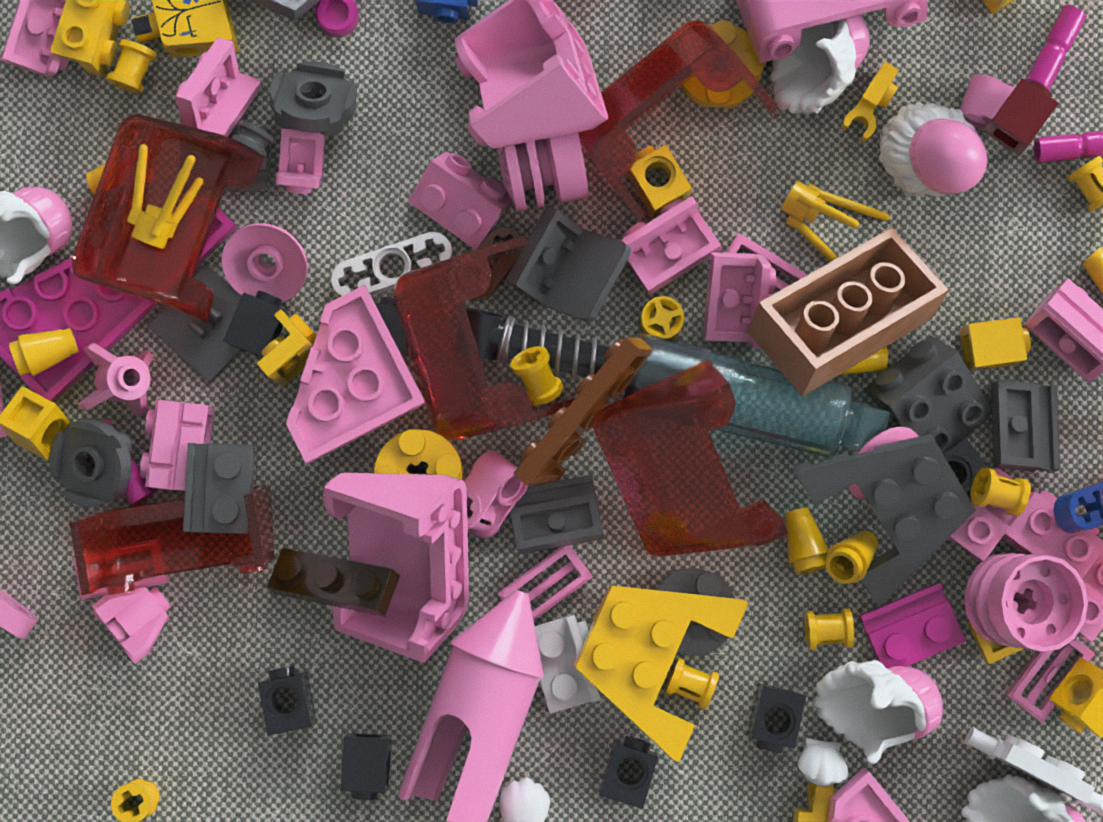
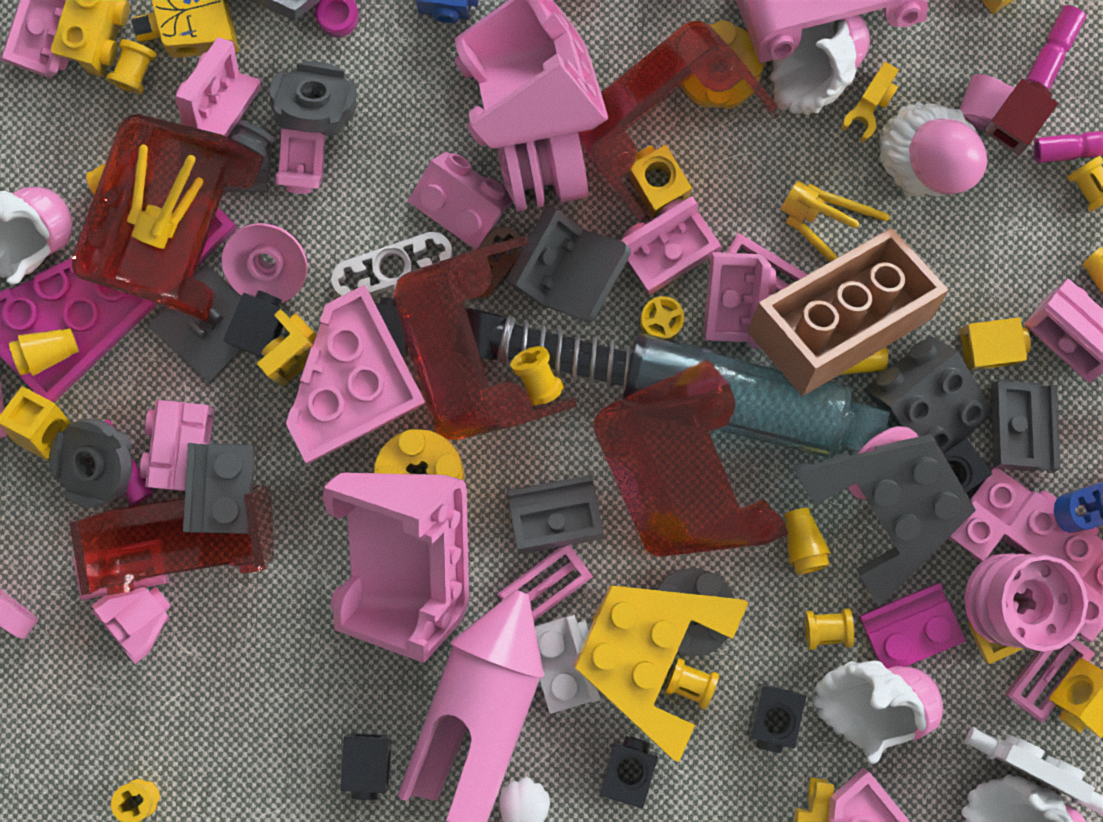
bright pink brick [77,343,154,417] -> none
black brick [258,666,317,736] -> none
dark brown plate [267,548,400,617] -> none
bright pink piece [464,450,528,538] -> none
dark orange wing [514,337,654,485] -> none
white animal [798,738,849,786] -> none
yellow cone [826,530,879,584] -> none
yellow bush [970,467,1031,516] -> none

